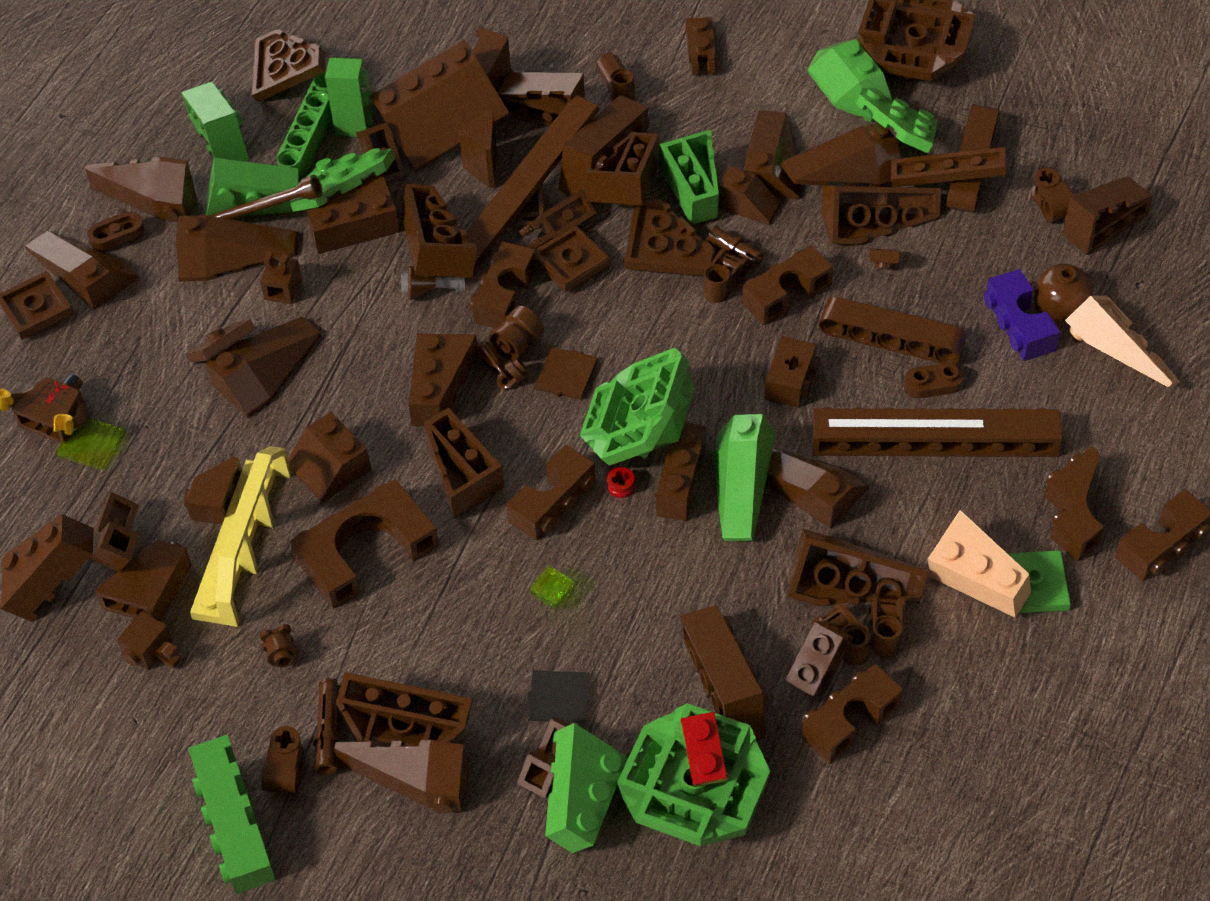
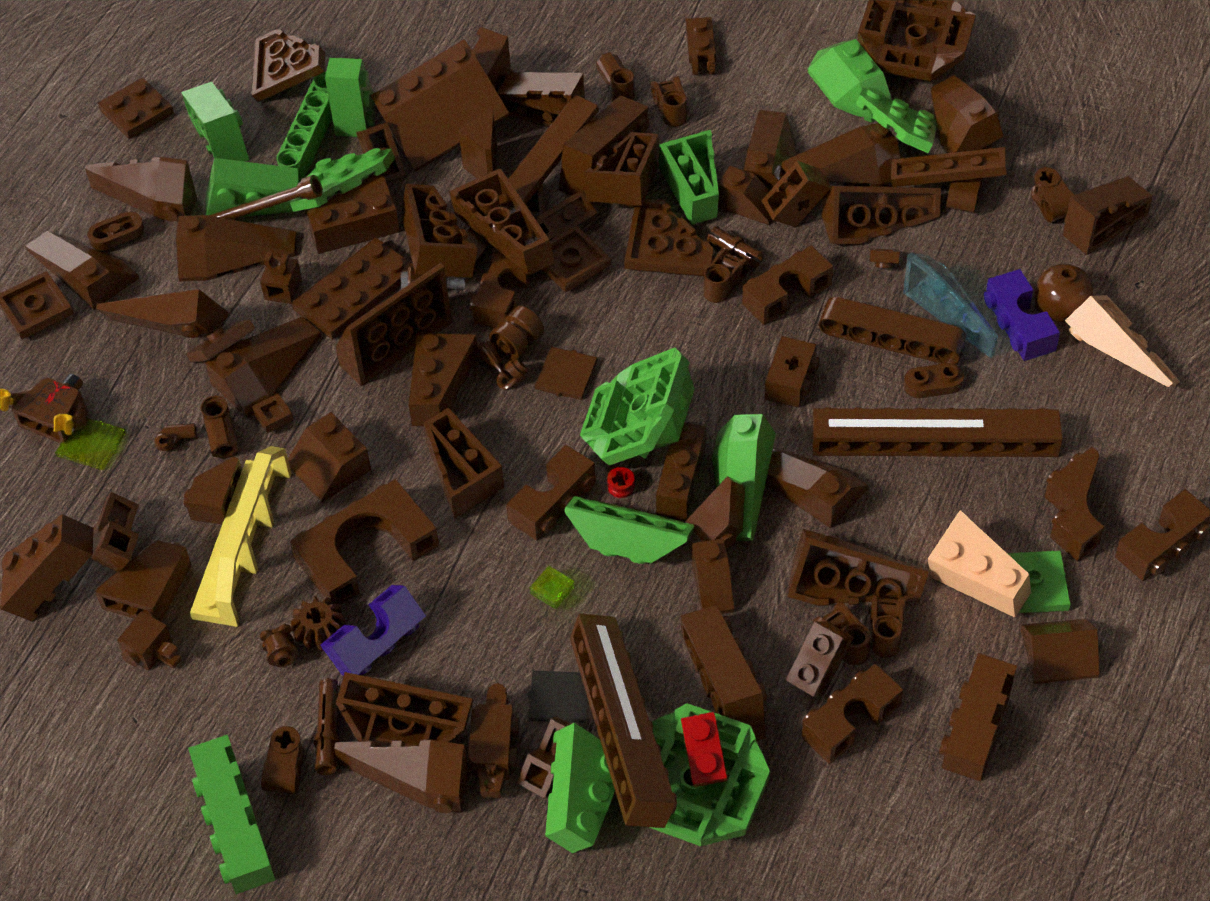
none -> reddish brown wedge [96,289,228,338]
none -> reddish brown plate [98,77,174,139]
none -> reddish brown arm [154,423,197,451]
none -> reddish brown piece [201,395,238,459]
none -> reddish brown plate [252,393,294,434]
none -> reddish brown gear [290,596,346,652]
none -> reddish brown plate [292,238,413,340]
none -> dark purple arch [320,585,426,676]
none -> reddish brown slope [336,263,452,386]
none -> reddish brown wedge [449,168,554,275]
none -> reddish brown hinge [468,682,520,798]
none -> bright green wedge [565,496,695,564]
none -> reddish brown brick [570,613,677,828]
none -> reddish brown piece [651,76,687,127]
none -> reddish brown slope [685,476,745,549]
none -> reddish brown slope [692,539,734,614]
none -> reddish brown brick [761,161,831,228]
none -> clear light blue wedge [903,252,998,358]
none -> reddish brown wedge [930,75,1004,153]
none -> reddish brown wedge [939,653,1017,782]
none -> reddish brown slope [1021,619,1100,684]

